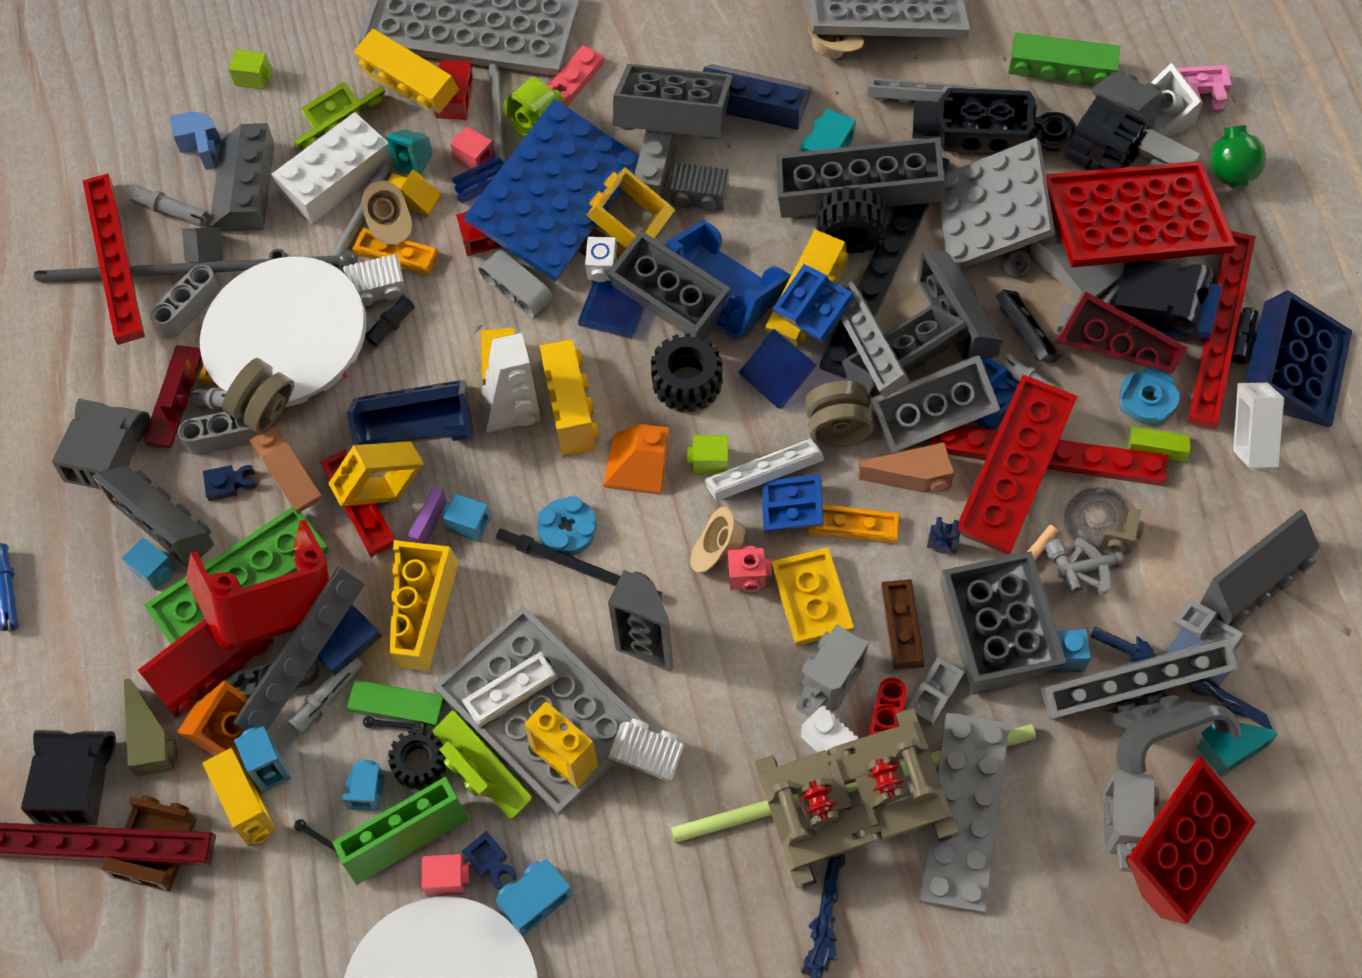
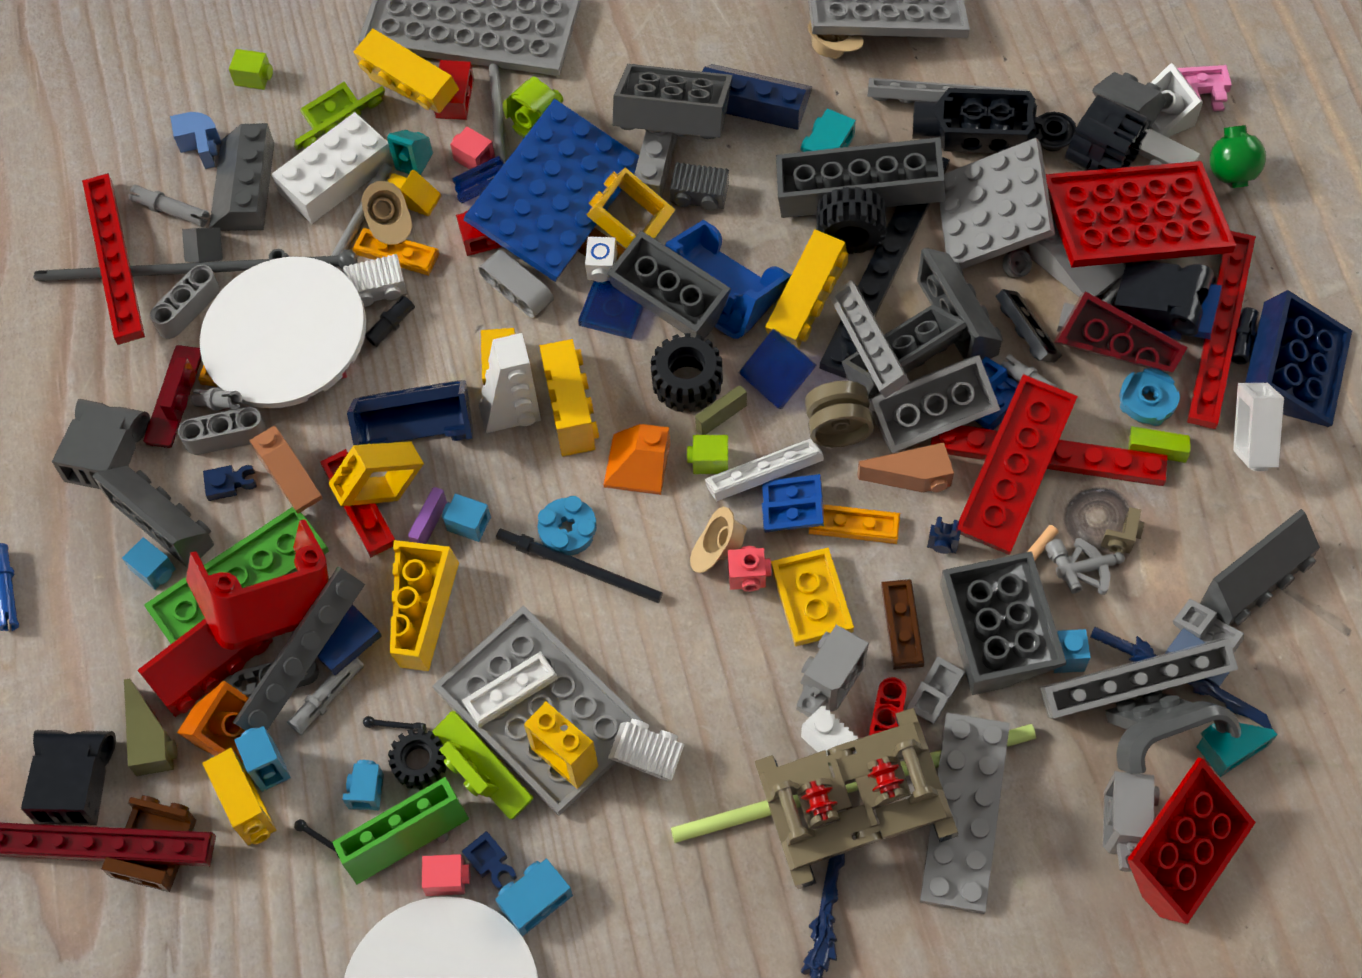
dark tan wheel [222,358,294,434] -> none
bright green tile [347,679,445,727] -> none
coral plate [546,45,605,107] -> none
dark grey slope [608,570,673,672] -> none
blue slope [772,264,855,343] -> none
bright green brick [1008,32,1121,85] -> none
none -> olive tile [695,385,747,435]

